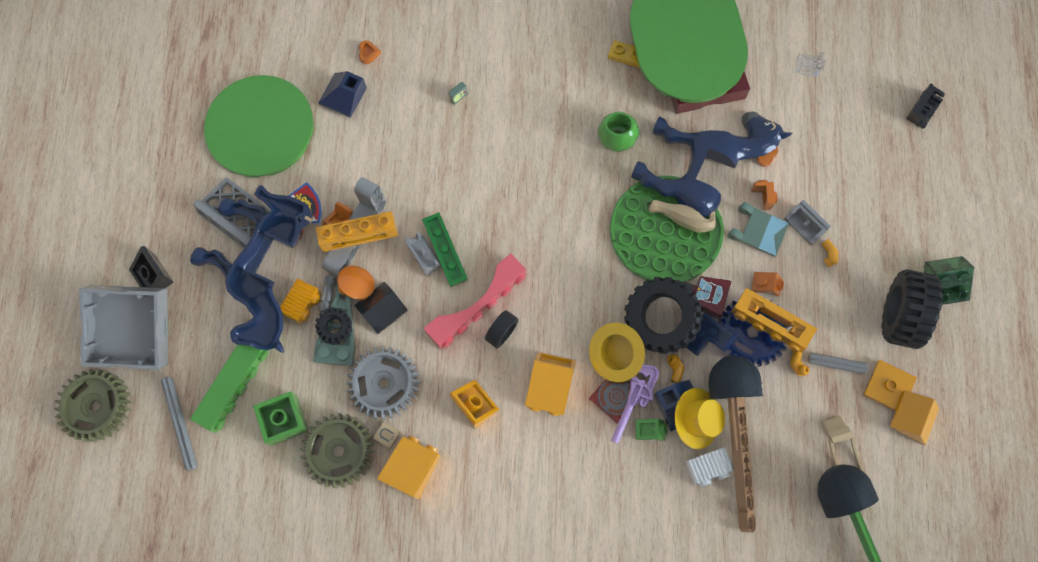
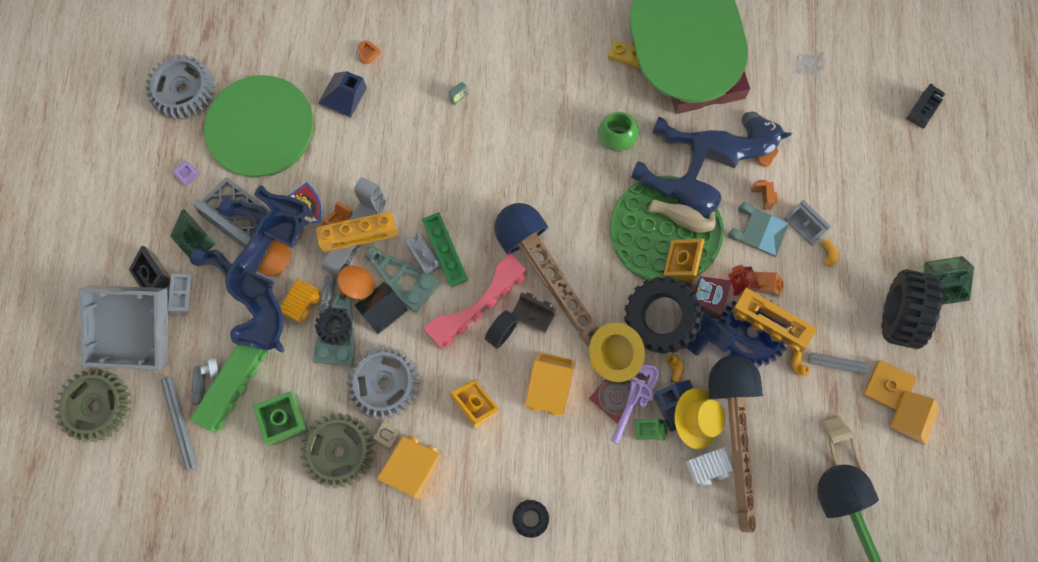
none -> light grey gear [145,54,215,120]
none -> light grey hinge [168,273,192,316]
none -> clear green slope [170,209,216,258]
none -> lavender tile [173,160,200,186]
none -> light grey axle [191,366,205,405]
none -> white tile [200,358,218,379]
none -> orange dish [257,240,291,276]
none -> sand green plate [365,246,440,313]
none -> piece [494,203,599,346]
none -> dark brown bracket [512,292,556,334]
none -> black tyre [512,500,549,538]
none -> light orange slope [663,238,704,284]
none -> clear red brick [728,265,760,296]

